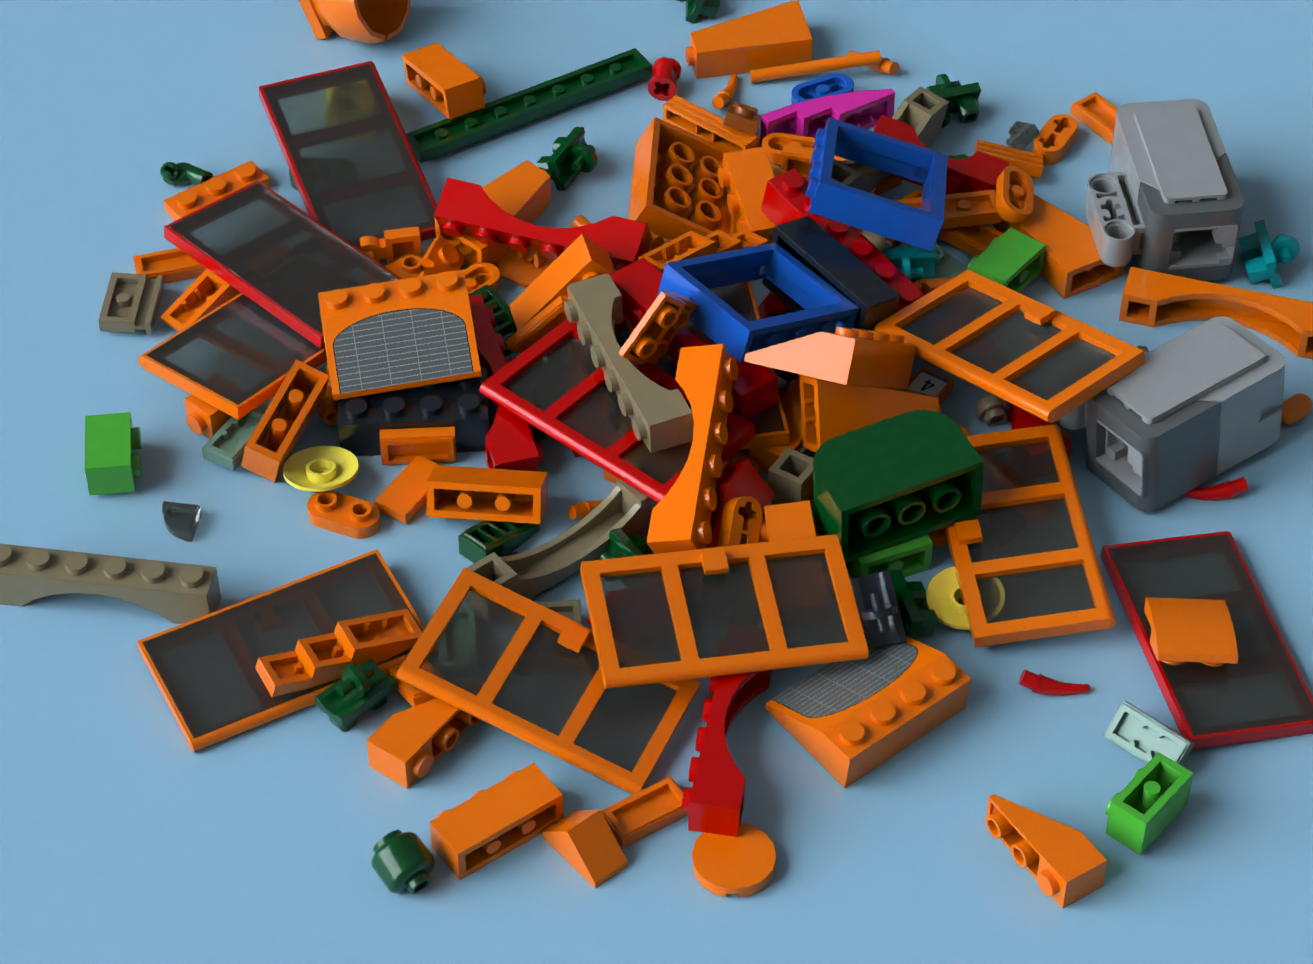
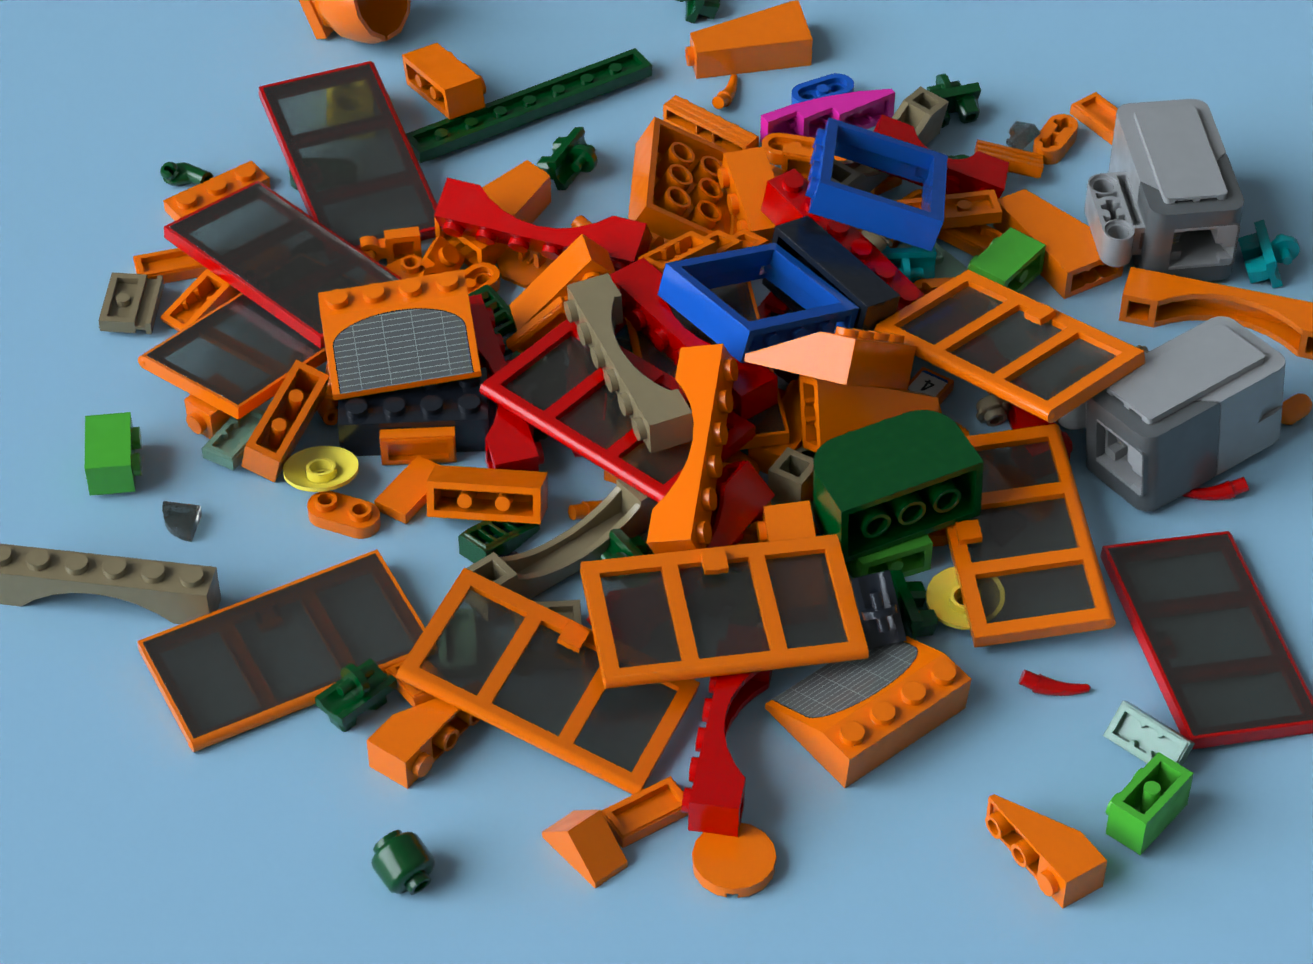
orange slope [255,609,422,697] -> none
orange brick [429,763,564,880] -> none
orange slope [618,290,697,365] -> none
red bush [648,57,681,101] -> none
orange beam [717,496,763,570] -> none
dark orange plate [723,101,761,136] -> none
orange bar [749,50,881,83] -> none
orange helmet [848,51,899,75] -> none
orange plate [995,165,1034,224] -> none
orange slope [1144,597,1238,667] -> none

